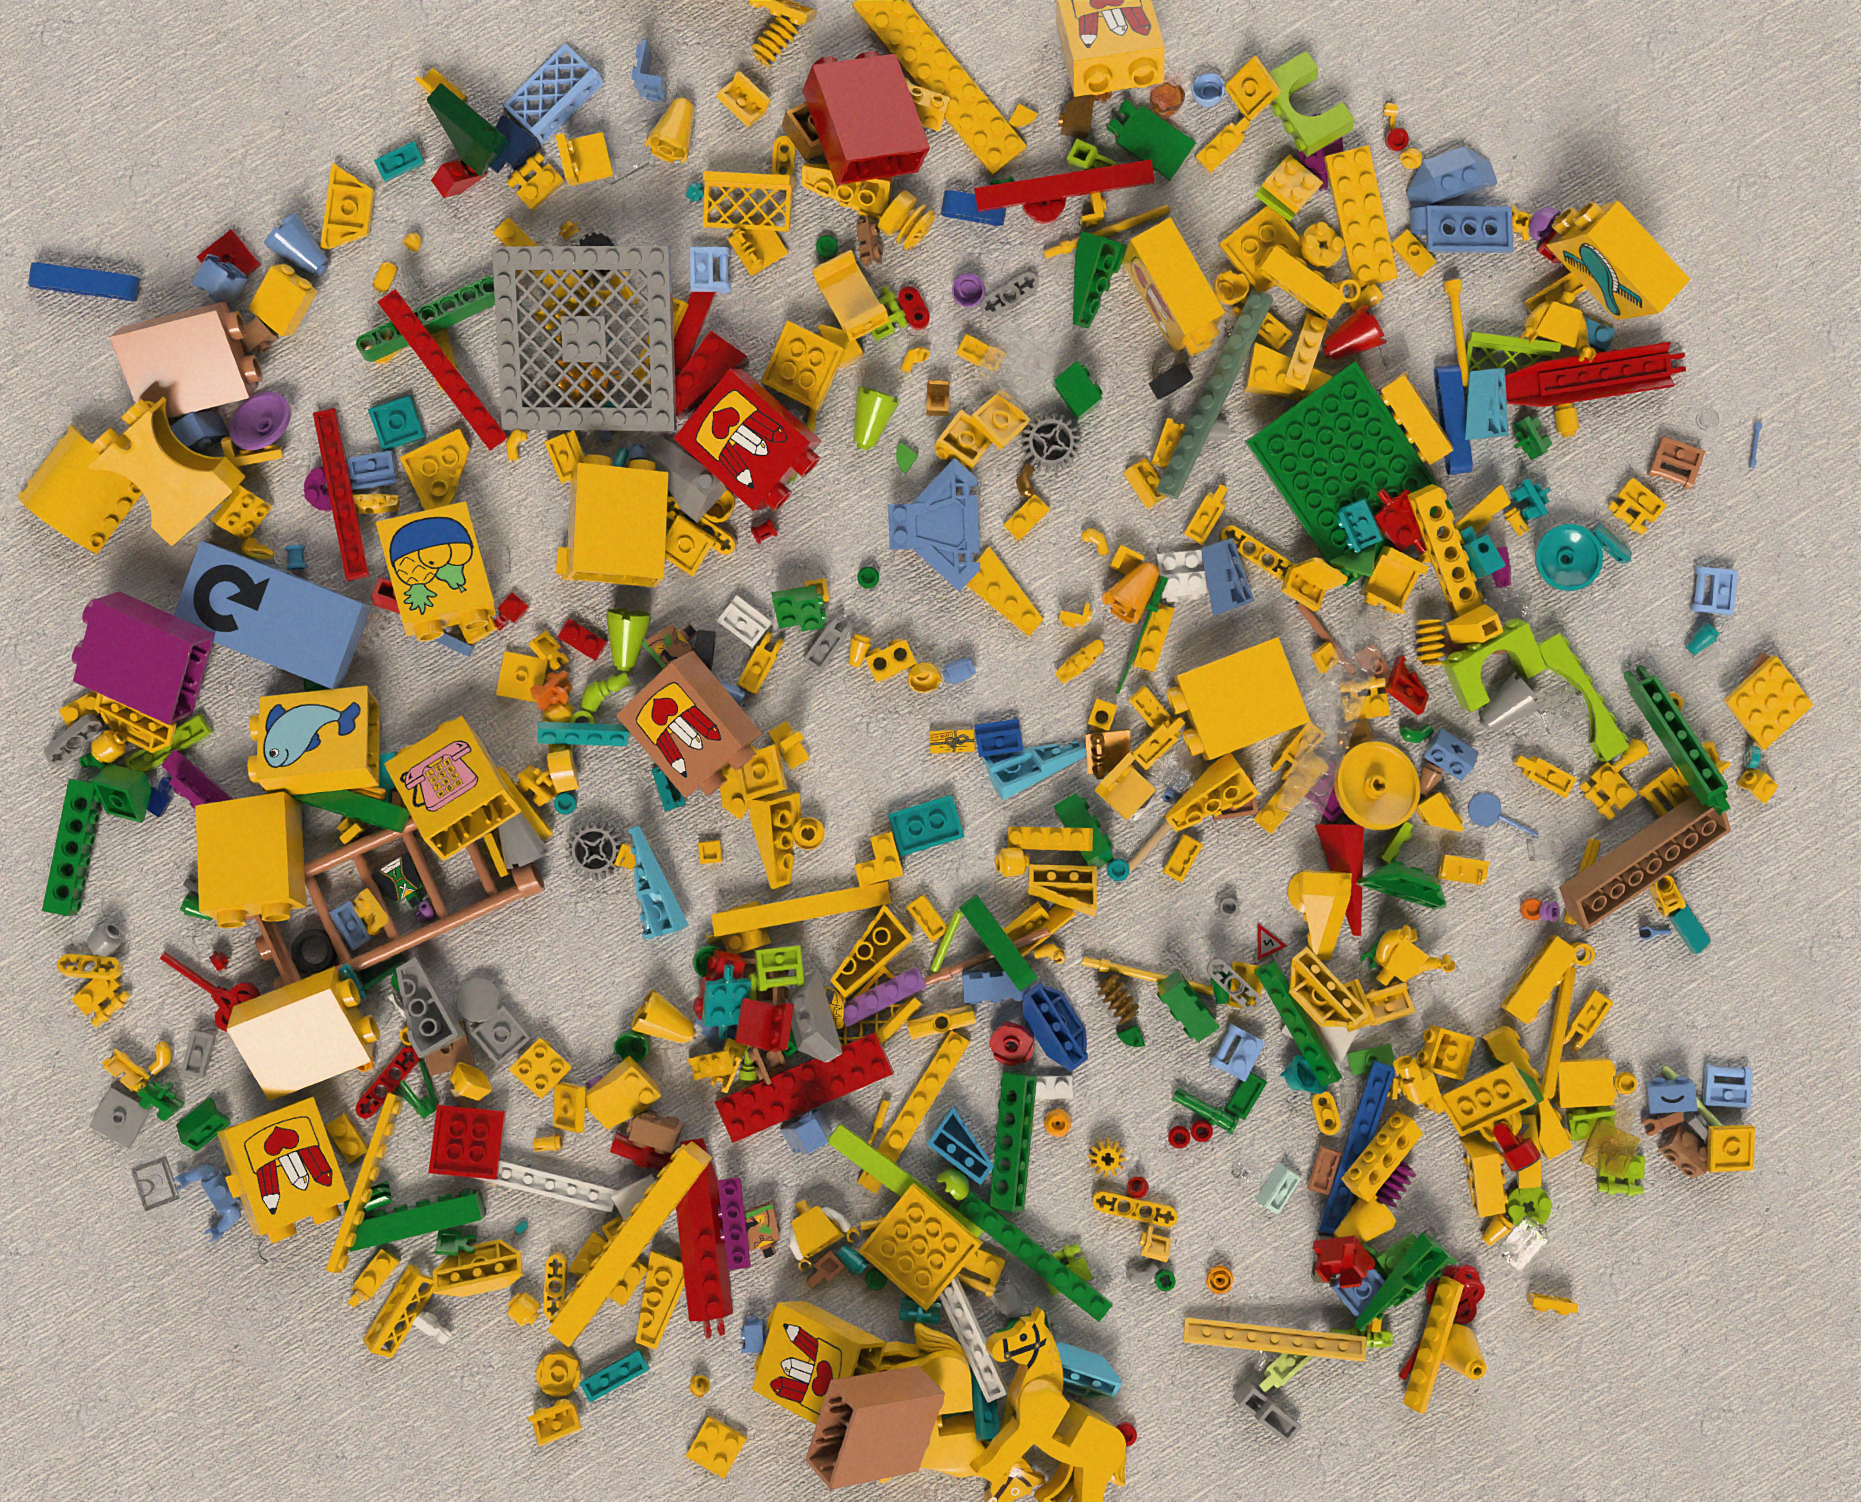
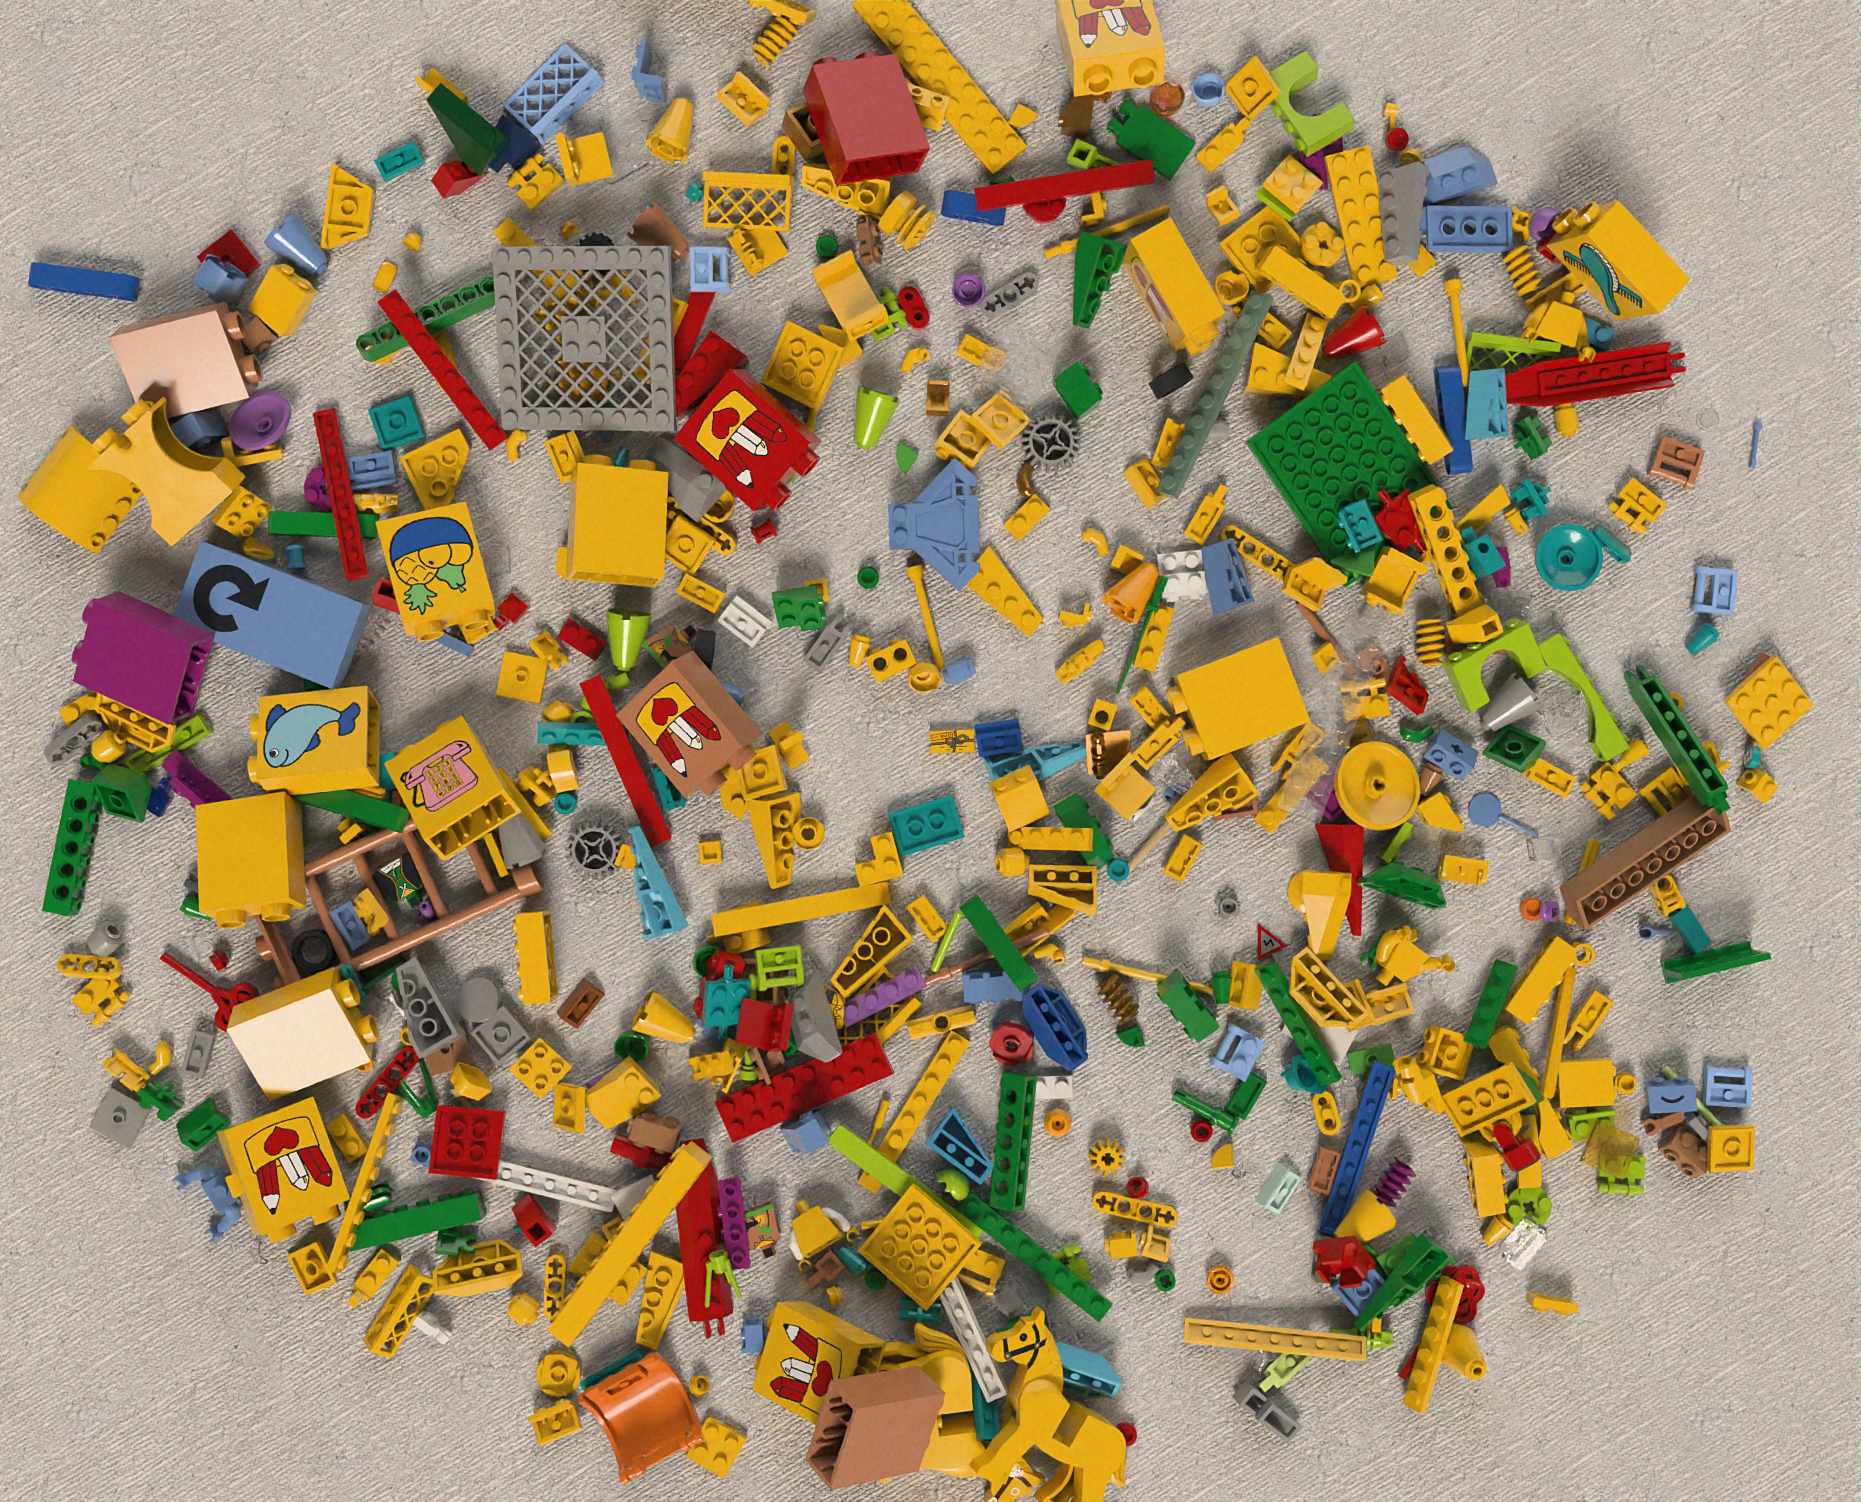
clear slope [128,1156,180,1211] -> none
orange hips [530,670,572,712] -> none
yellow pin [533,1134,563,1152] -> none
medium blue hinge [628,444,647,461] -> none
yellow hinge [736,631,785,695] -> none
red plate [1168,1126,1190,1149] -> none
light grey beam [1207,958,1261,1011] -> none
yellow brick [1341,1110,1423,1202] -> none
none -> green beam [268,511,378,539]
none -> yellow slope [286,1241,339,1295]
none -> medium blue plate [410,1141,432,1167]
none -> yellow brick [512,909,559,1005]
none -> red slope [512,1193,557,1248]
none -> dark orange slope [557,978,605,1029]
none -> orange hinge [577,1351,705,1485]
none -> red tile [579,674,672,847]
none -> nougat cone [626,200,690,262]
none -> yellow plate [676,573,726,614]
none -> lime plant [705,1250,742,1308]
none -> yellow plate [825,1284,843,1306]
none -> yellow piece [905,564,944,670]
none -> yellow brick [988,765,1050,832]
none -> yellow brick [1104,1229,1138,1258]
none -> yellow bracket [1205,185,1240,227]
none -> yellow tile [1211,1144,1235,1169]
none -> light grey wedge [1377,161,1430,267]
none -> green plate [1463,959,1518,1050]
none -> green slope [1482,724,1546,773]
none -> yellow piece [1502,245,1543,297]
none -> green fence [1660,941,1771,984]

